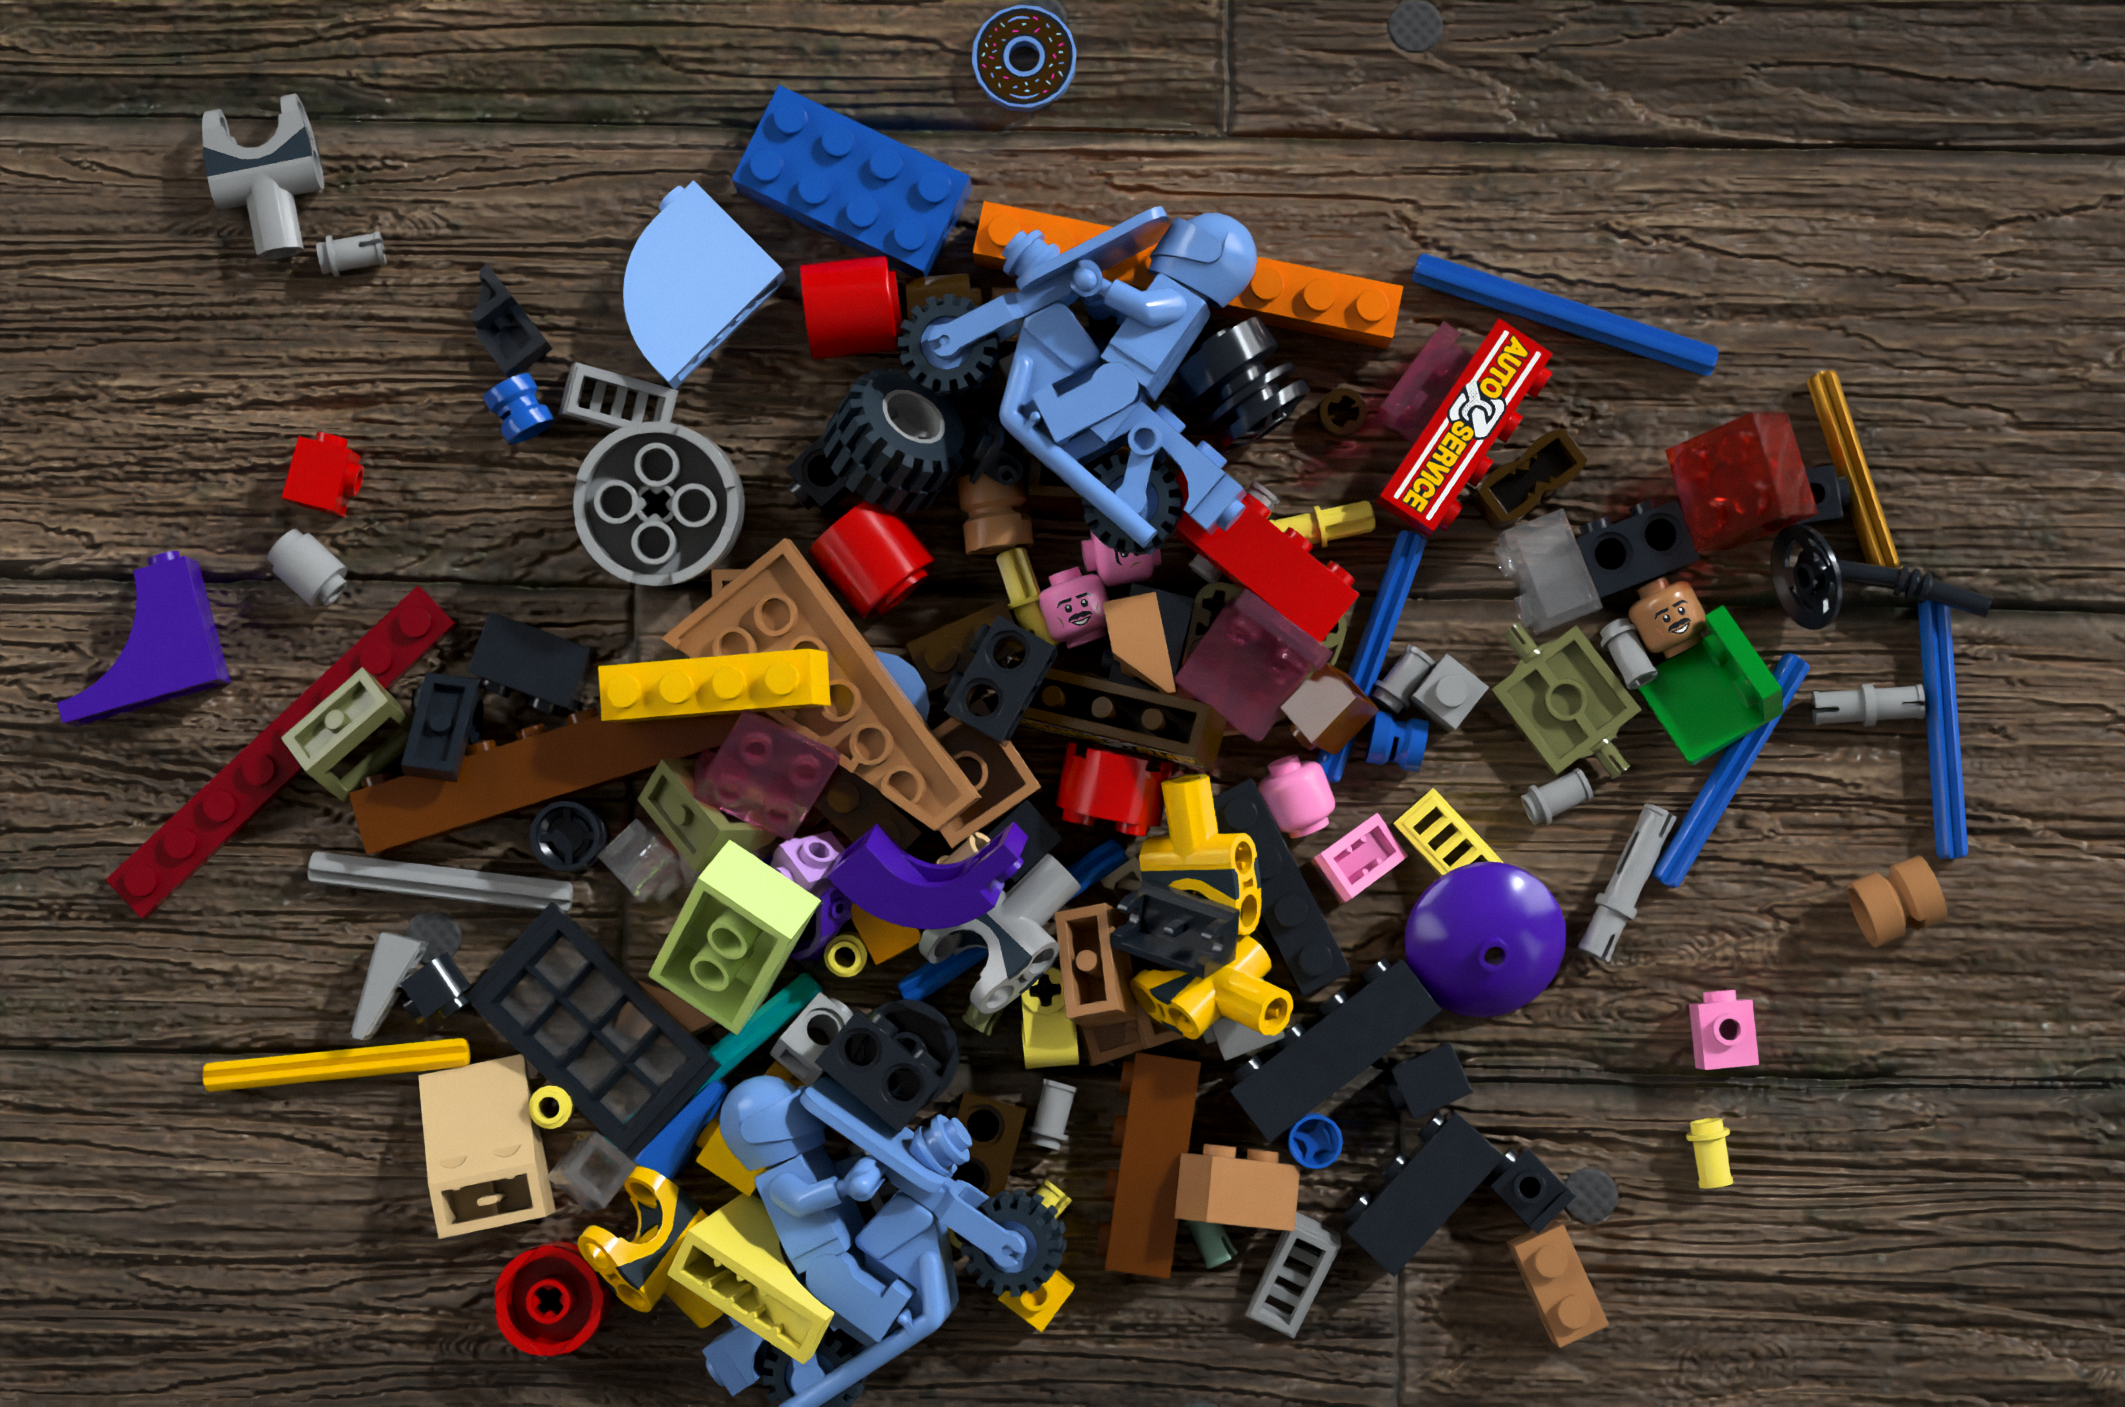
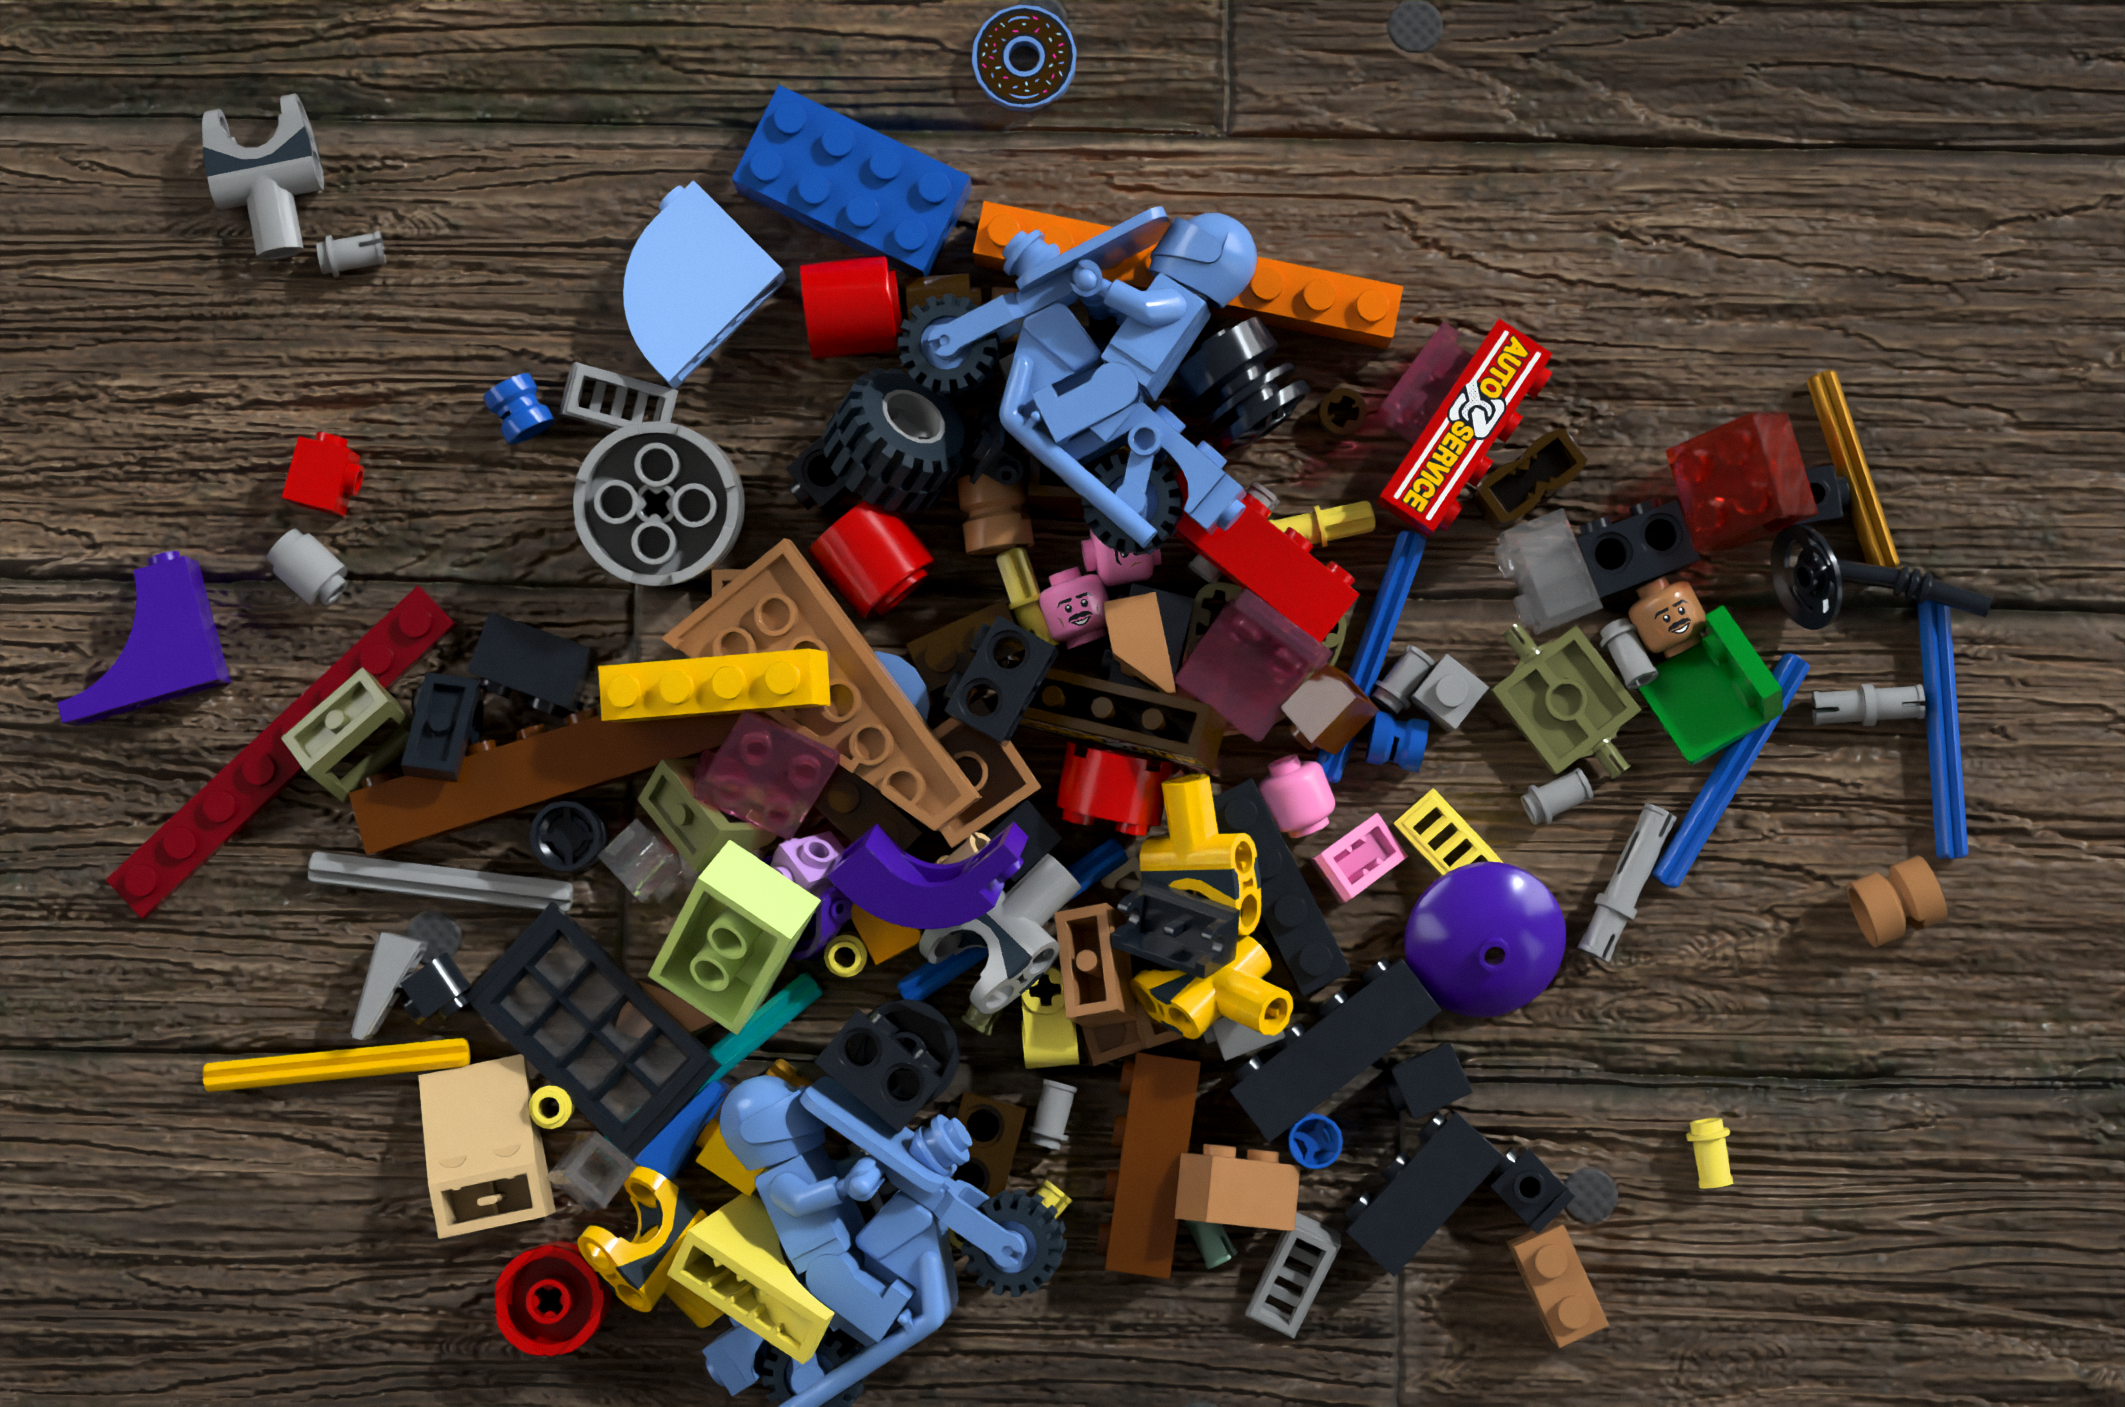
black slope [471,264,553,378] -> none
light grey brick [770,992,853,1087] -> none
yellow brick [998,1269,1075,1332] -> none
blue axle [1412,253,1719,377] -> none
bright pink brick [1689,990,1759,1070] -> none

